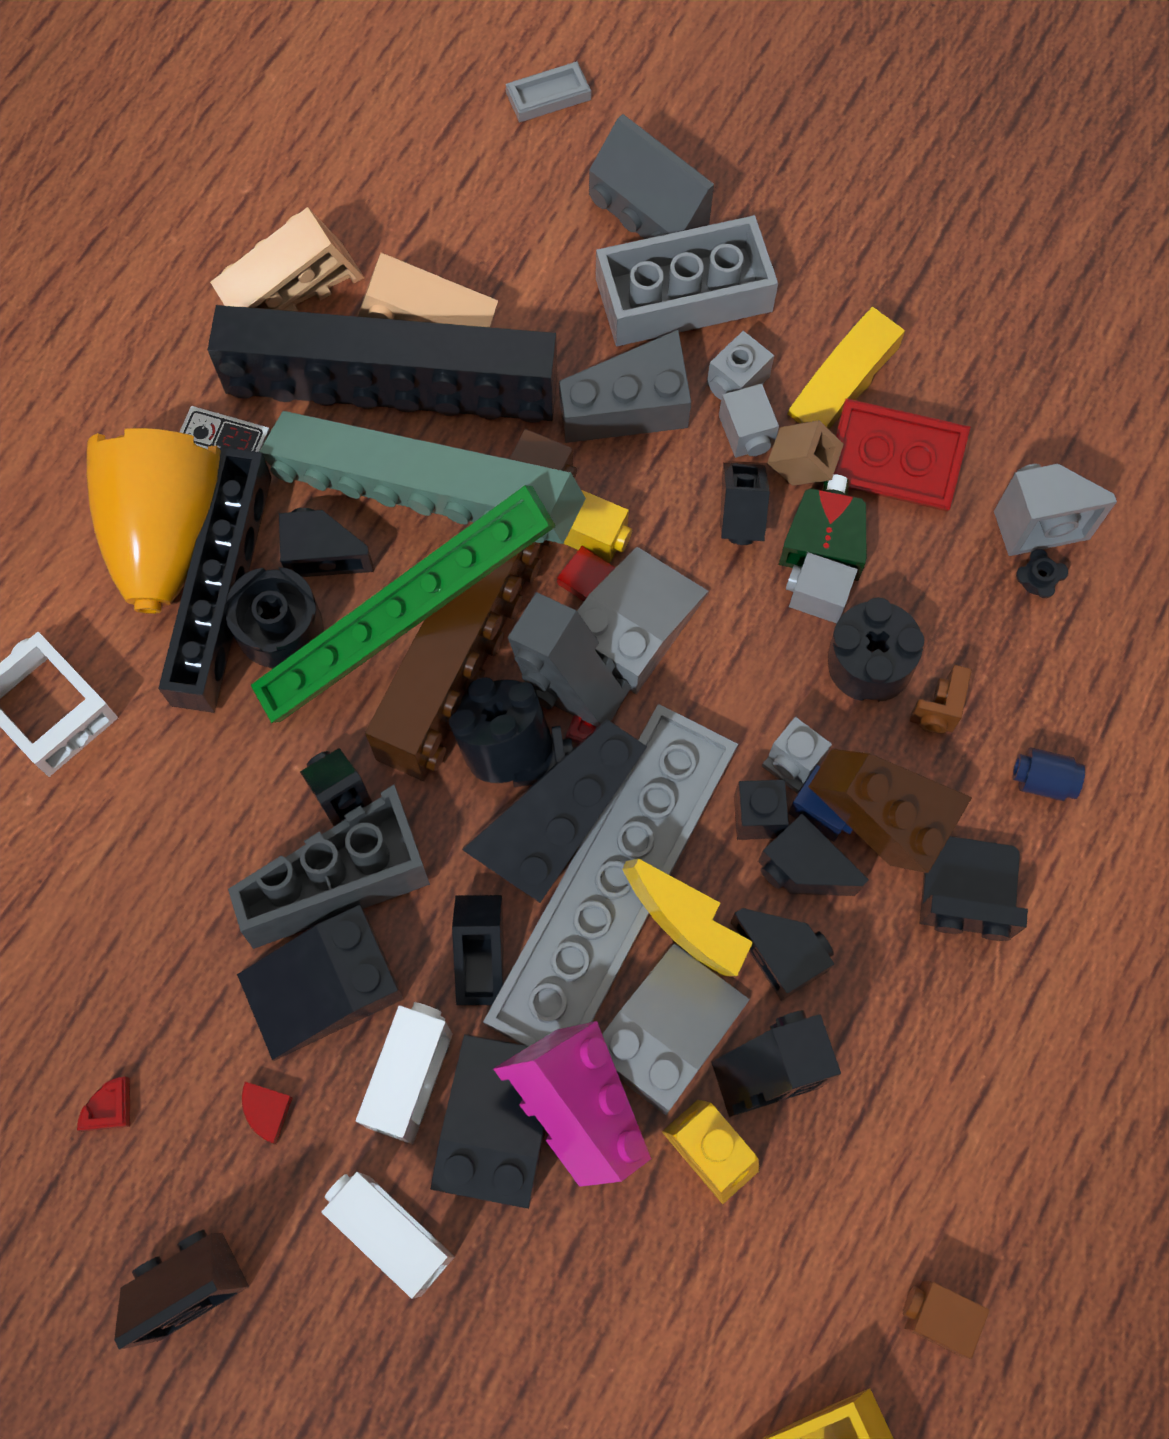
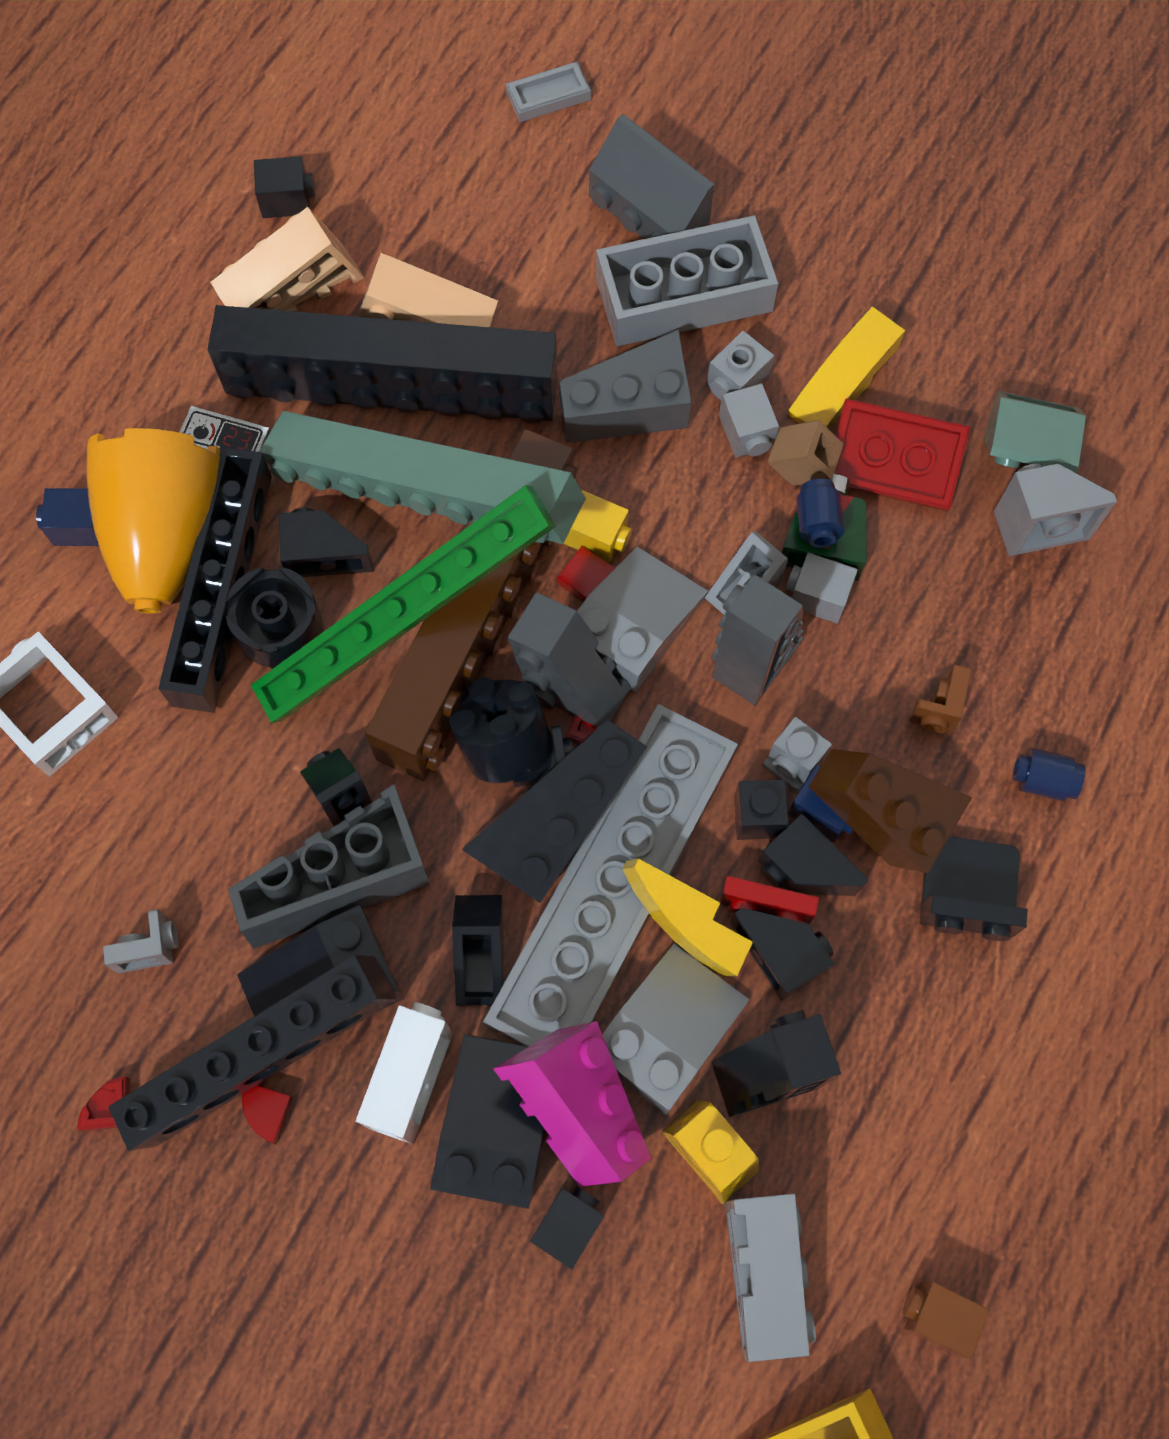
black slope [114,1229,249,1350] -> none
white window [322,1172,455,1299] -> none
black slope [720,462,770,545] -> none
black brick [828,597,925,702] -> none
black plate [1016,549,1068,598] -> none
none -> dark blue brick [36,488,99,546]
none -> light grey bracket [103,909,179,974]
none -> black brick [108,955,397,1151]
none -> black brick [254,156,316,218]
none -> black brick [530,1186,604,1269]
none -> light grey slope [705,531,788,615]
none -> dark grey wedge [711,574,804,706]
none -> red plate [720,876,819,924]
none -> light grey wedge [725,1194,816,1362]
none -> dark blue brick [796,479,844,548]
none -> sand green slope [983,390,1086,473]

